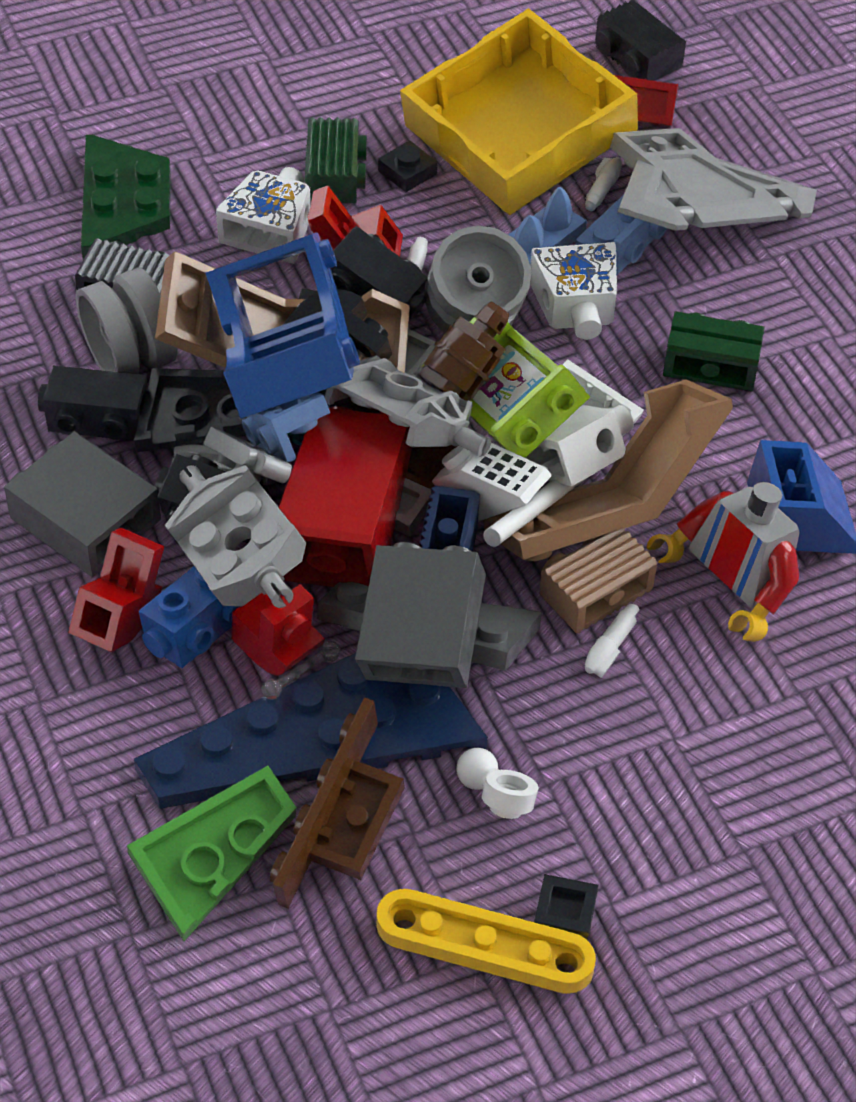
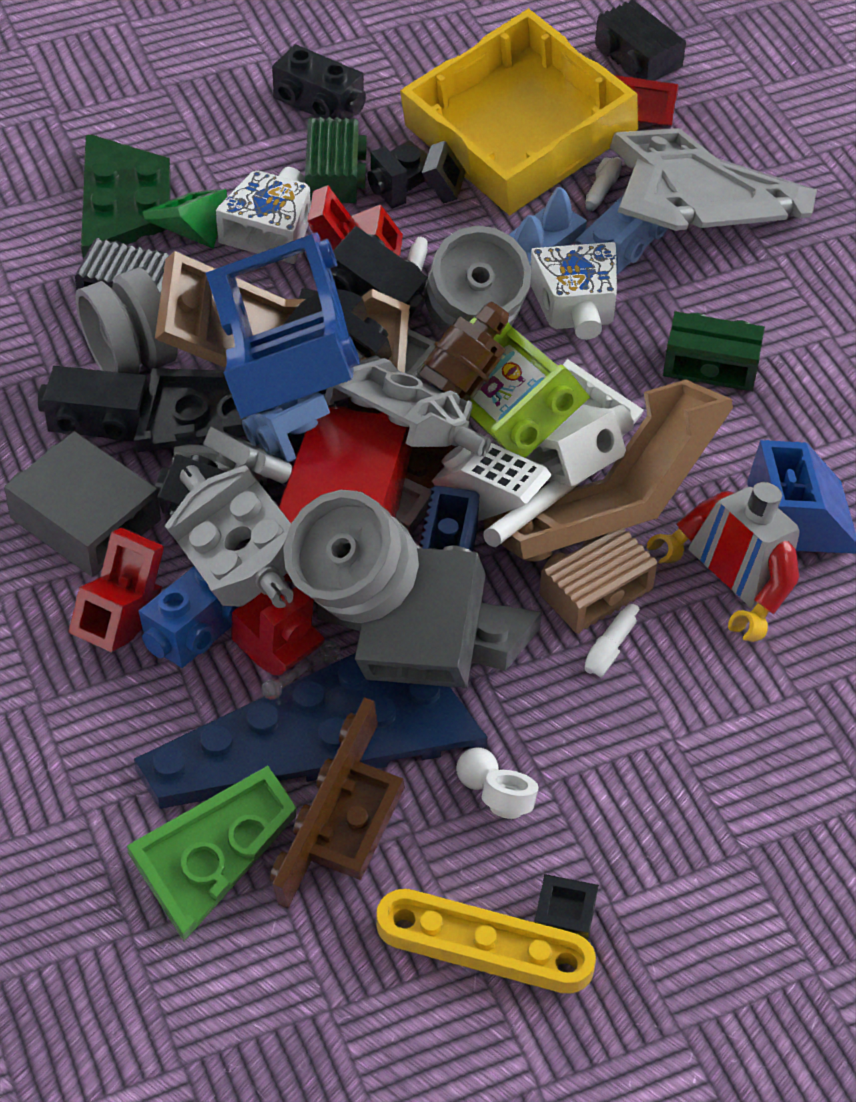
none -> green slope [143,188,228,249]
none -> black brick [272,44,366,120]
none -> light grey wheel [283,489,419,623]
none -> black plate [367,146,407,209]
none -> black plate [422,141,466,204]

